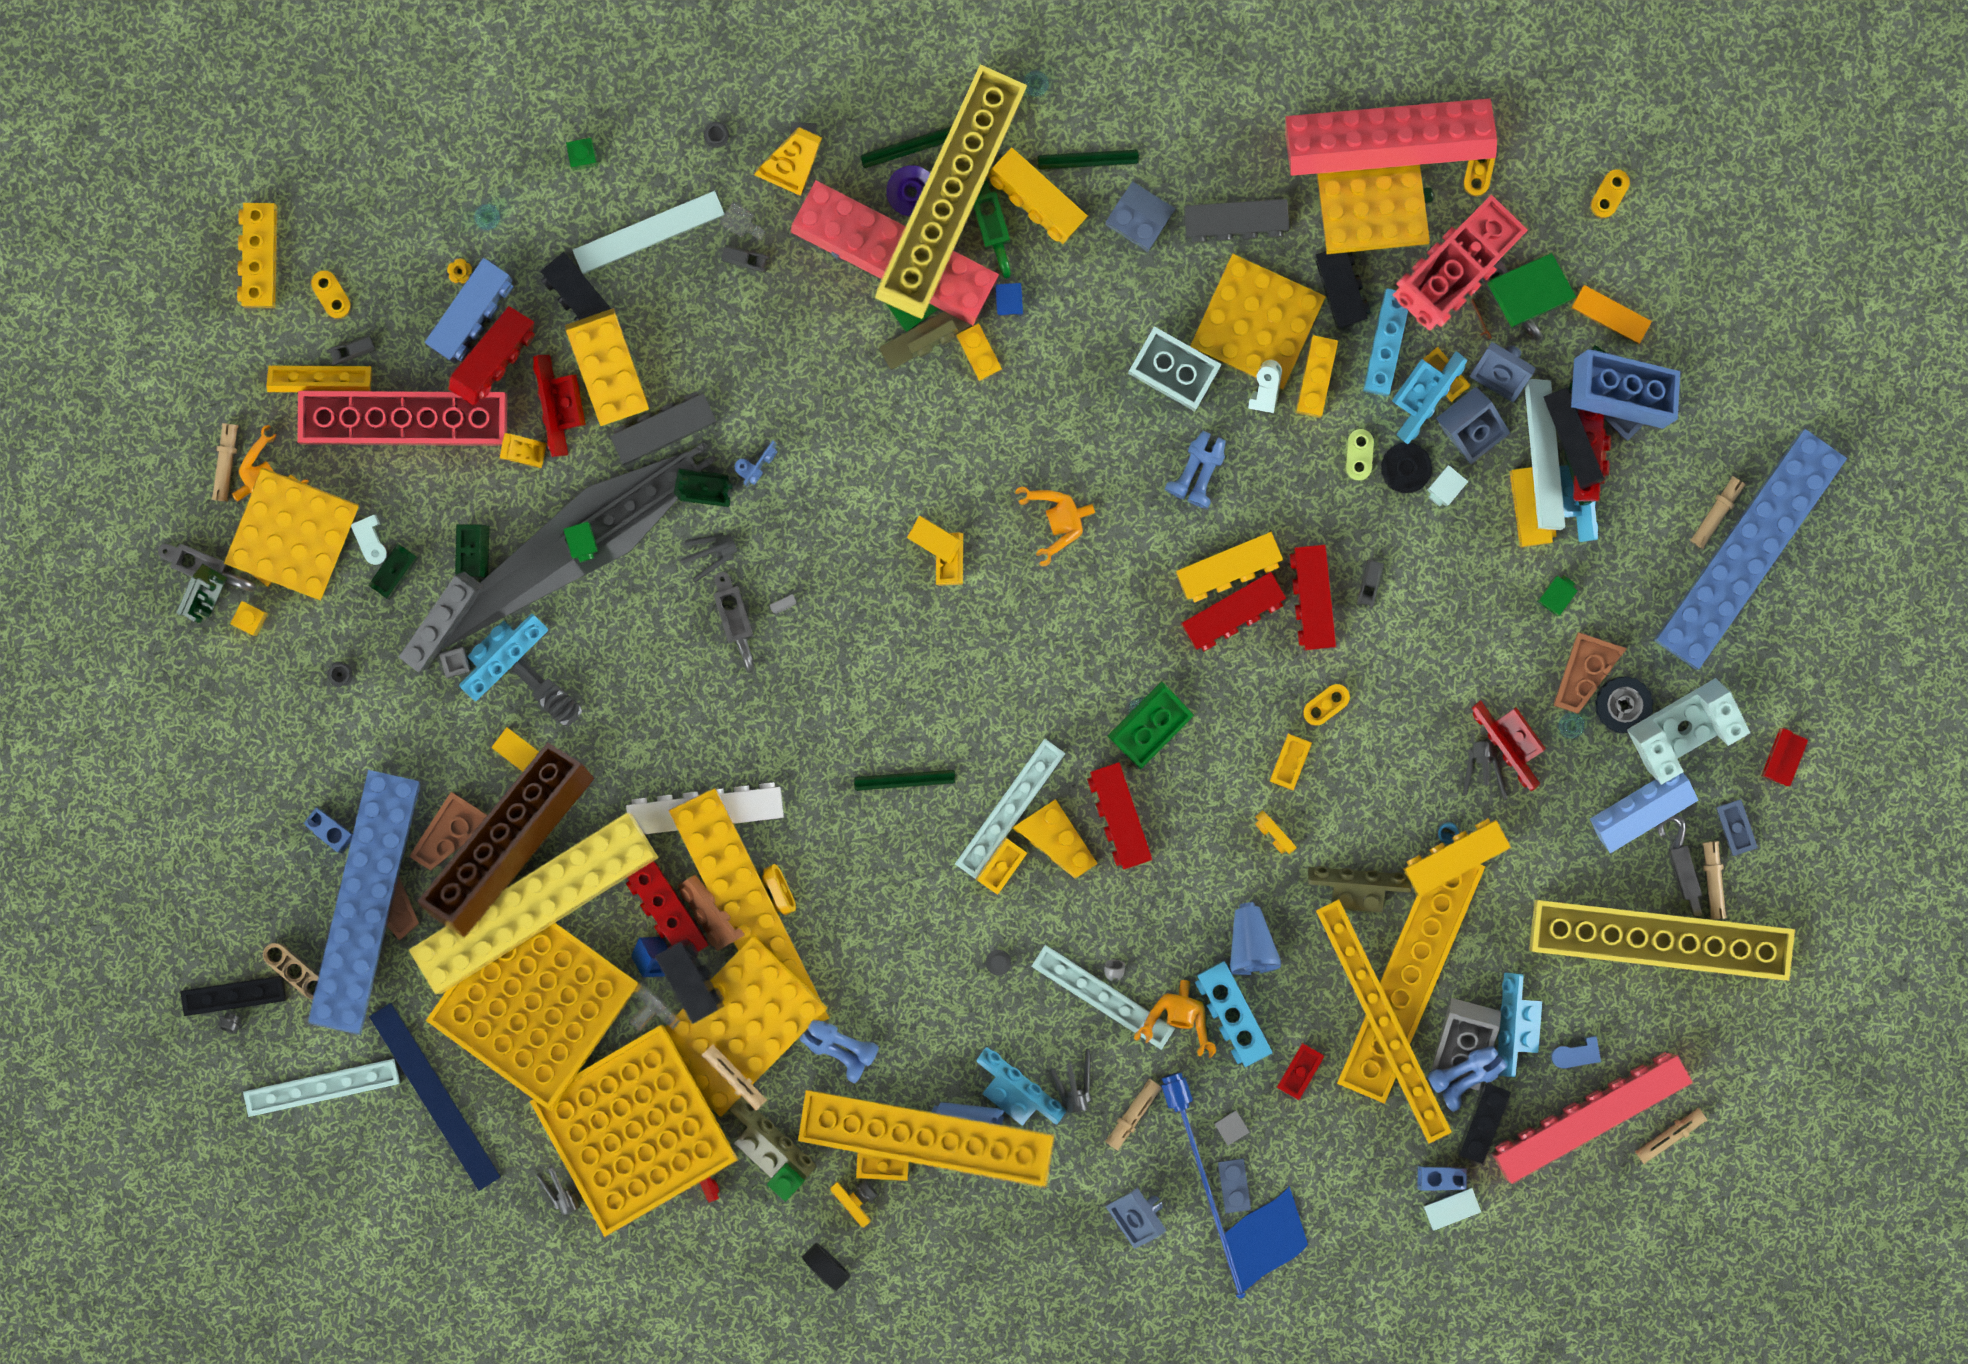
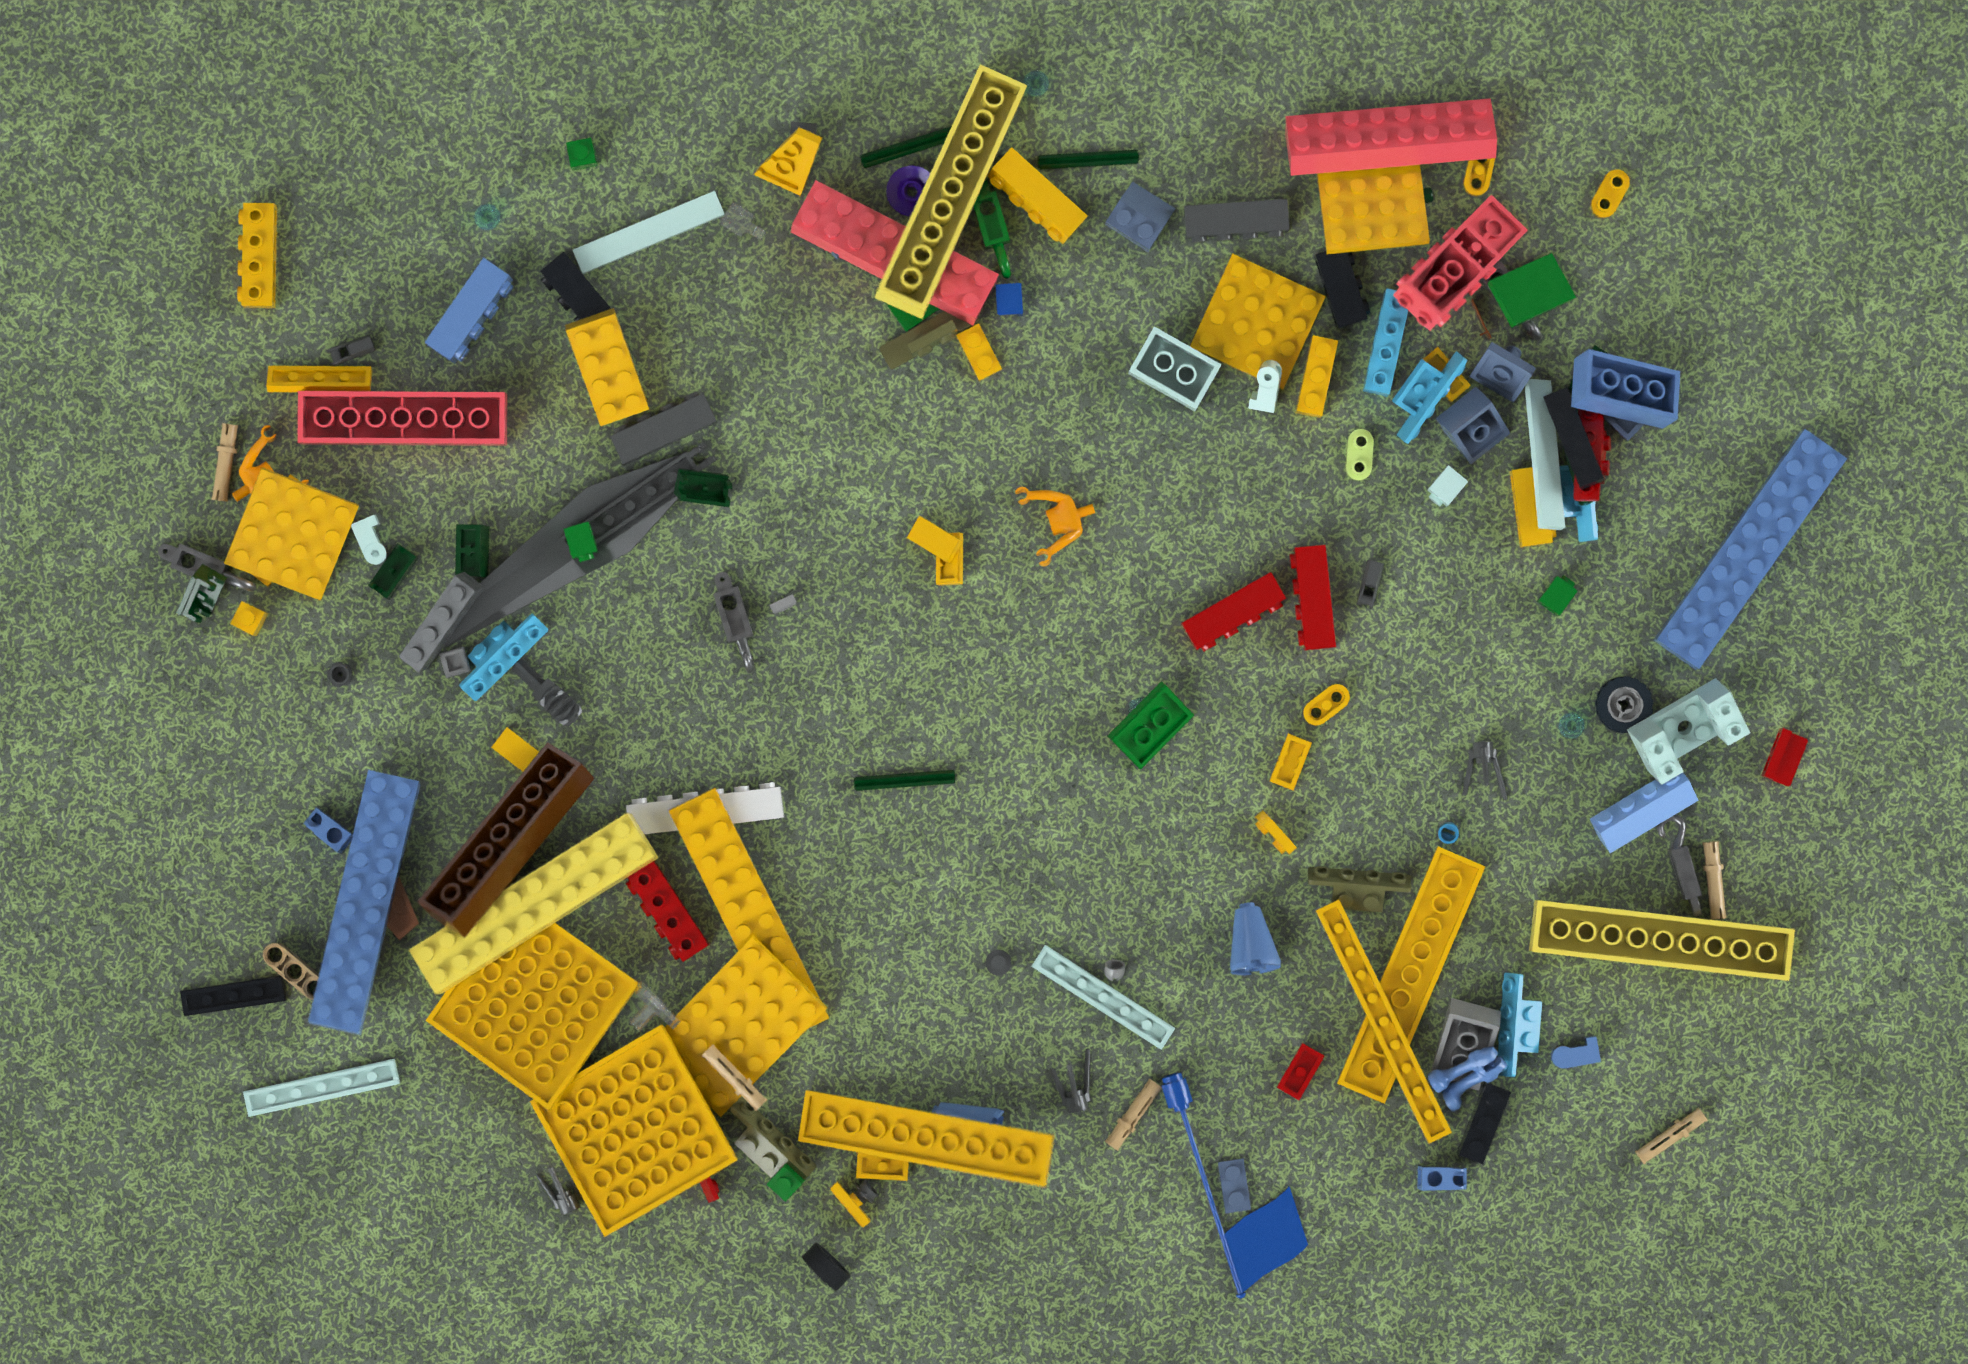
dark grey plate [217,1013,242,1034] -> none
yellow plate [311,271,351,319] -> none
dark blue tile [369,1003,501,1191] -> none
nougat wing [409,792,487,871] -> none
yellow plate [447,258,472,284] -> none
red brick [449,306,535,406] -> none
yellow plate [499,433,547,468] -> none
red bracket [533,355,586,457] -> none
blue panel [631,937,668,977] -> none
black brick [655,939,724,1024] -> none
nougat wing [678,875,745,951] -> none
dark grey plant [680,532,738,582] -> none
dark grey plate [703,122,729,148] -> none
dark grey bar [721,244,770,273] -> none
medium blue hinge [735,441,778,487] -> none
yellow plate [762,864,796,915] -> none
medium blue piece [799,1020,878,1084] -> none
light aqua tile [955,739,1066,879] -> none
yellow plate [976,837,1027,895] -> none
medium azure bracket [976,1047,1067,1126] -> none
yellow wing [1012,799,1098,878] -> none
red brick [1087,762,1153,870] -> none
sand blue tile [1105,1188,1167,1249] -> none
light orange piece [1134,980,1216,1058] -> none
medium blue piece [1164,430,1226,509] -> none
yellow brick [1175,532,1283,603] -> none
medium azure brick [1195,961,1273,1067] -> none
light grey tile [1214,1110,1250,1146] -> none
black tile [1381,442,1432,493] -> none
yellow brick [1403,818,1511,896] -> none
light aqua tile [1423,1188,1481,1231] -> none
red bracket [1472,700,1546,792] -> none
coral brick [1492,1052,1693,1184] -> none
nougat wing [1553,632,1627,714] -> none
light orange tile [1571,285,1652,345] -> none
tan pin [1690,476,1746,549] -> none
sand blue plate [1715,799,1758,856] -> none

